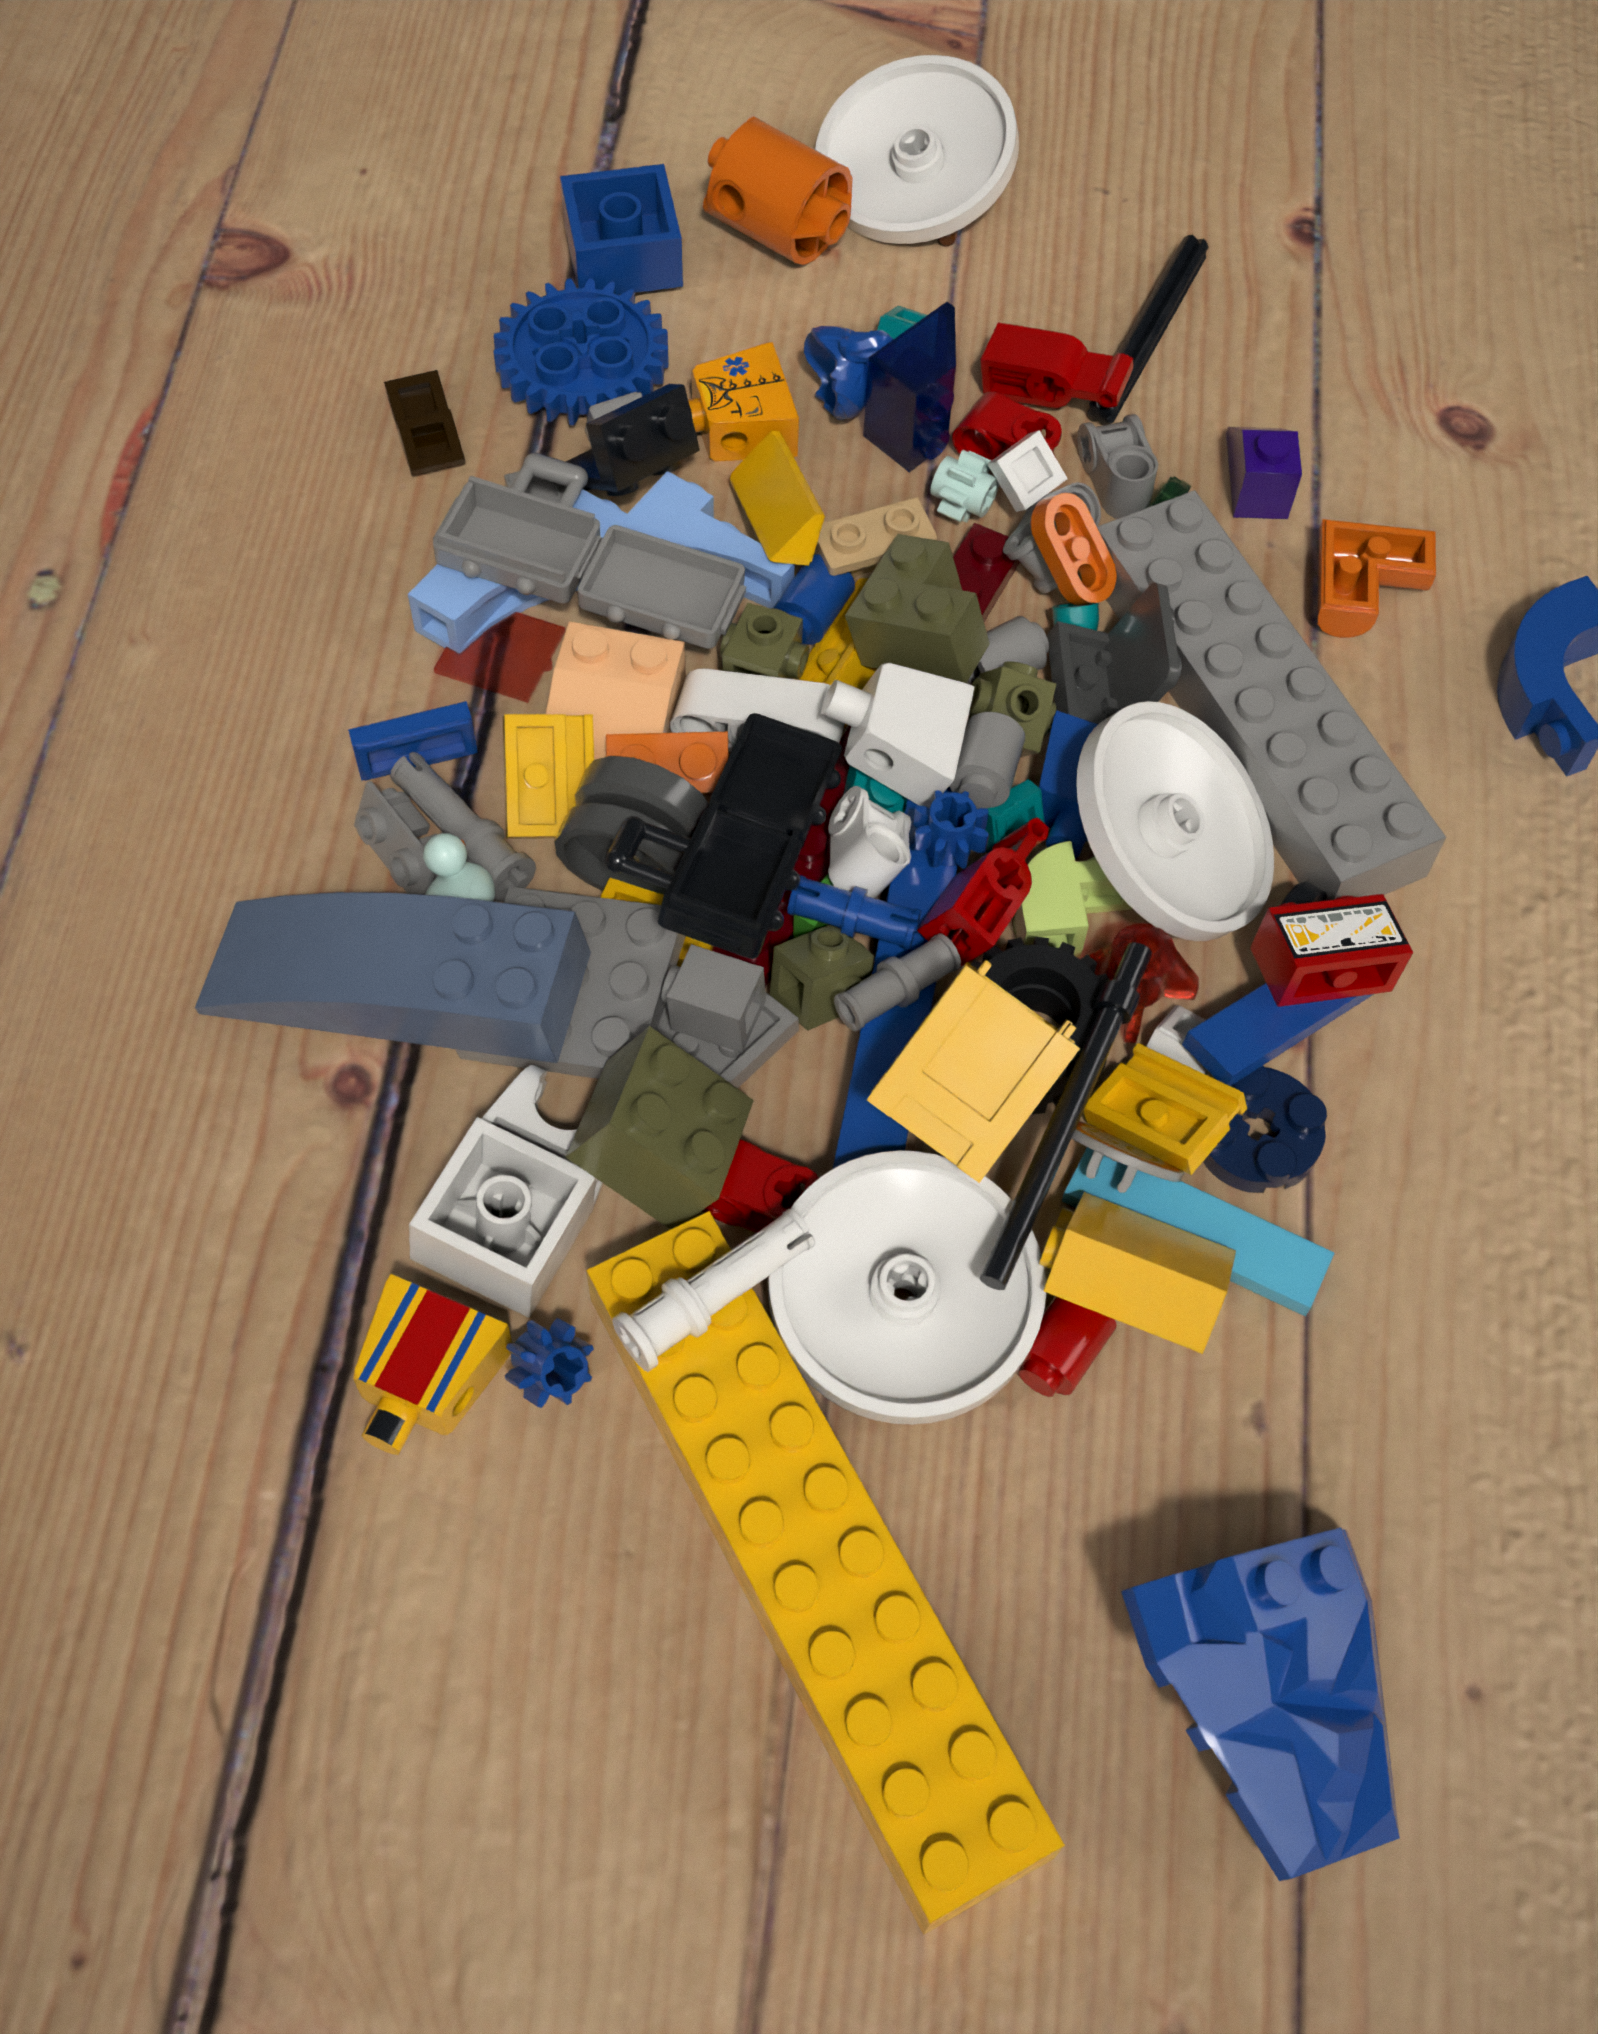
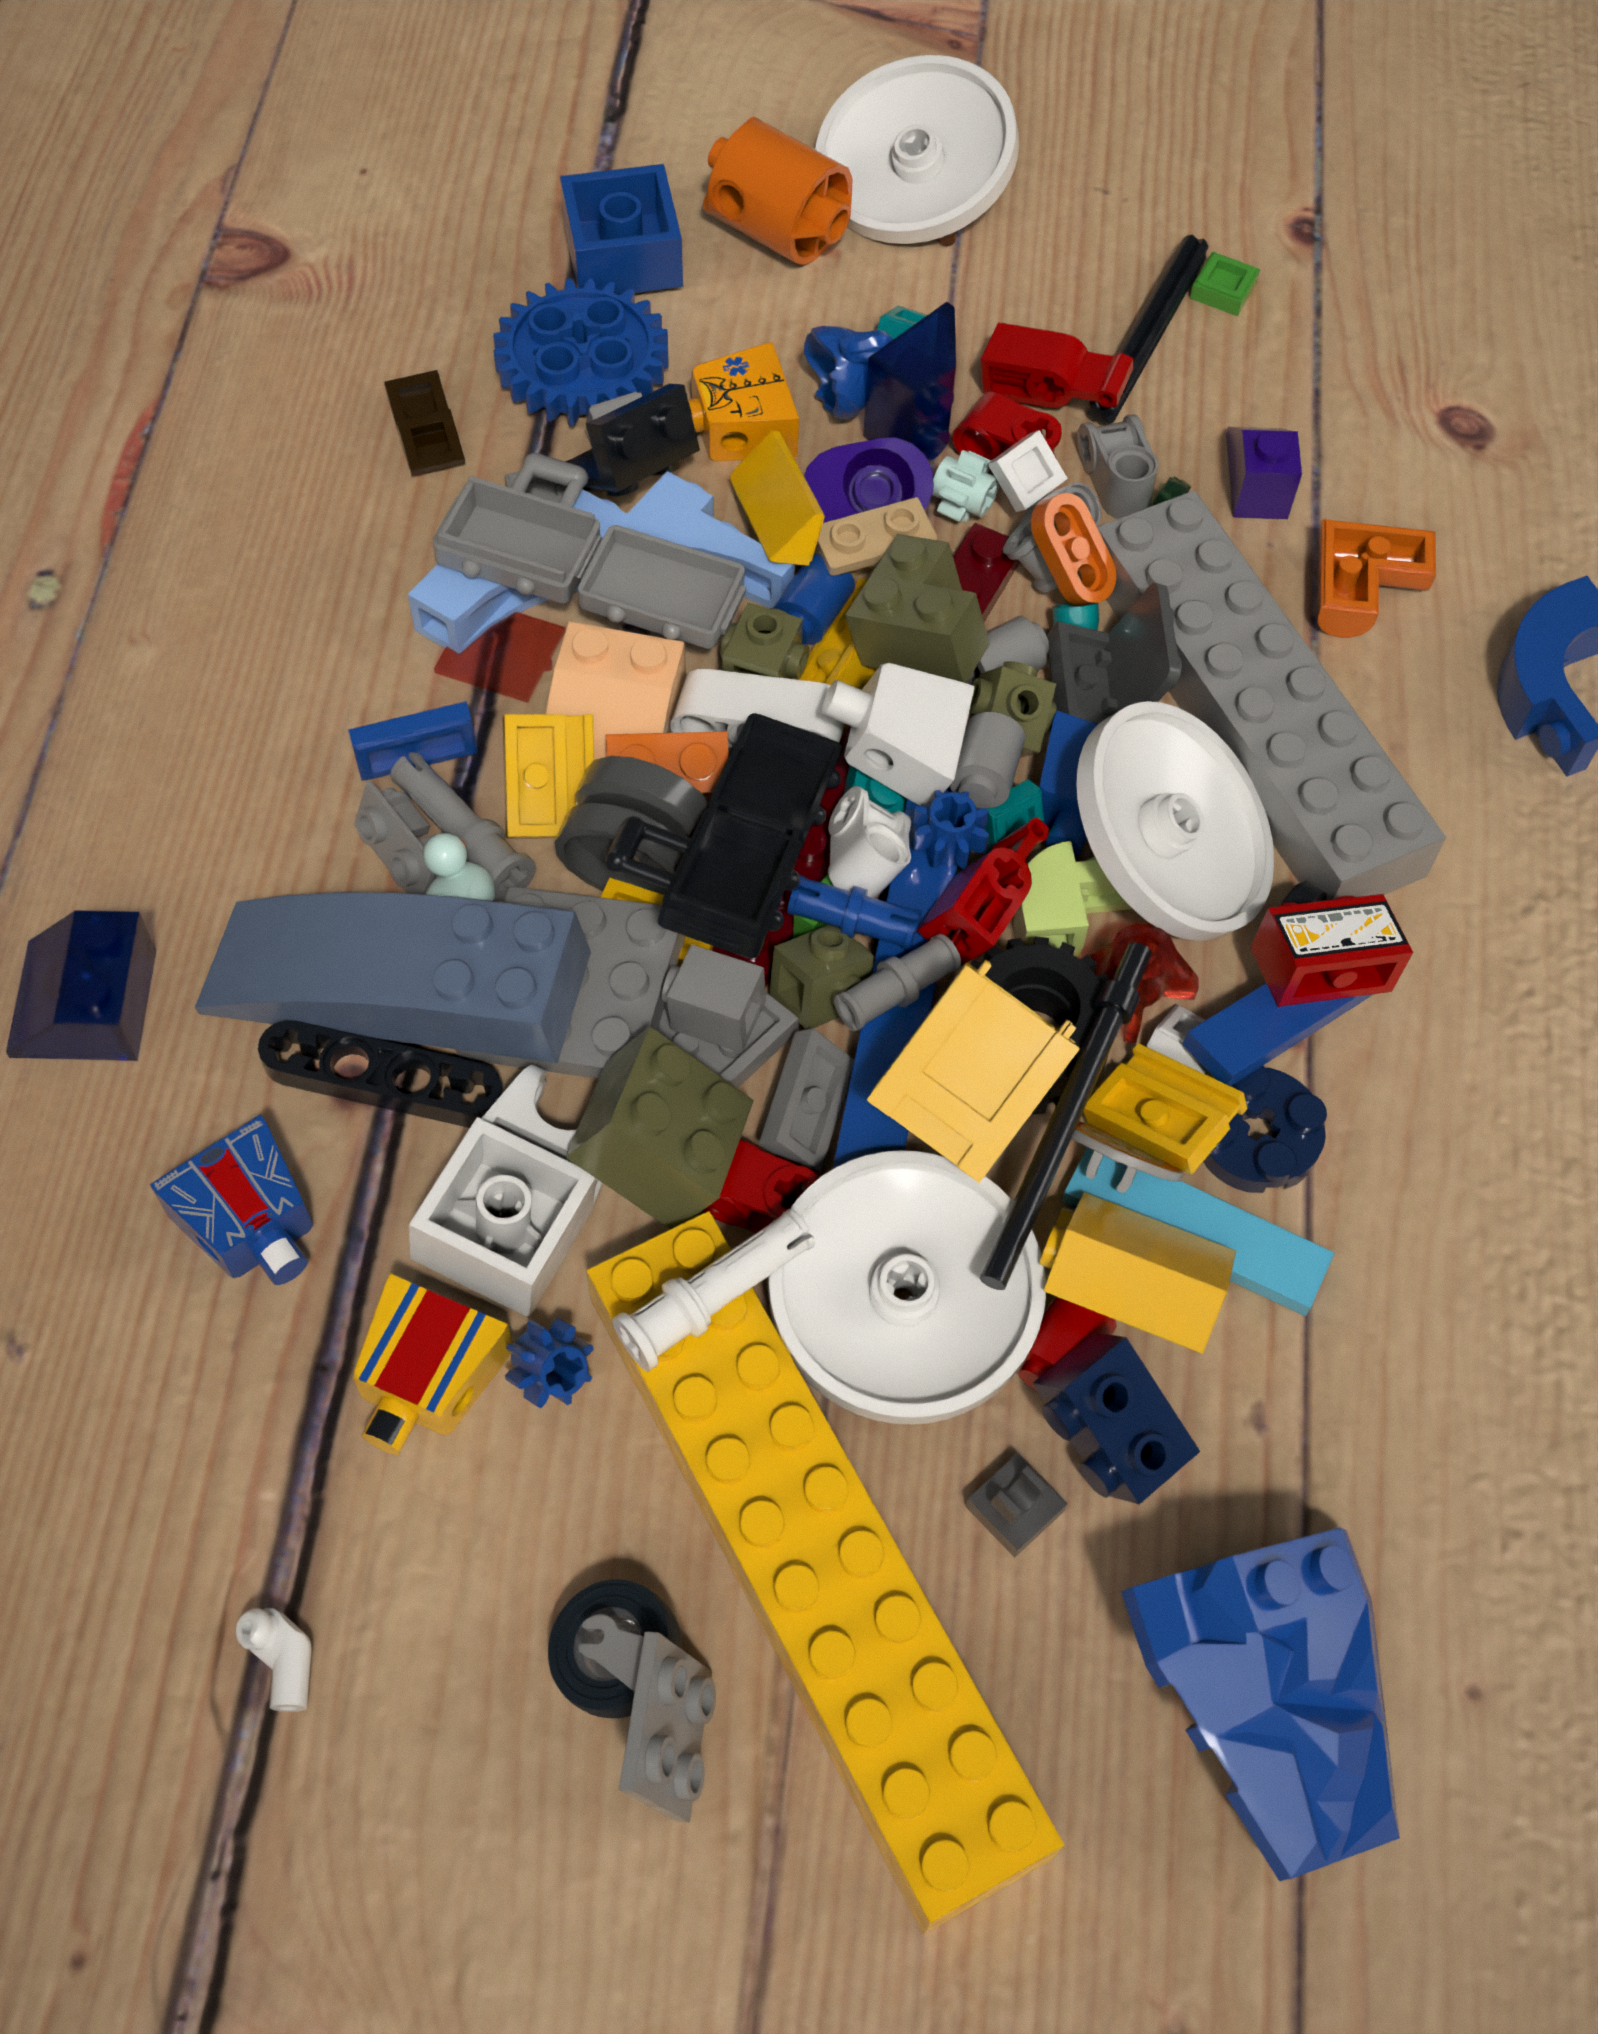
none -> clear blue slope [6,910,157,1061]
none -> blue torso [150,1114,313,1285]
none -> white arm [236,1608,312,1712]
none -> black beam [258,1020,503,1128]
none -> light grey plate [548,1579,716,1823]
none -> light grey plate [759,1028,855,1173]
none -> dark purple piece [804,437,934,523]
none -> flat silver tile [965,1453,1068,1558]
none -> dark blue brick [1032,1333,1201,1505]
none -> bright green tile [1190,252,1260,316]

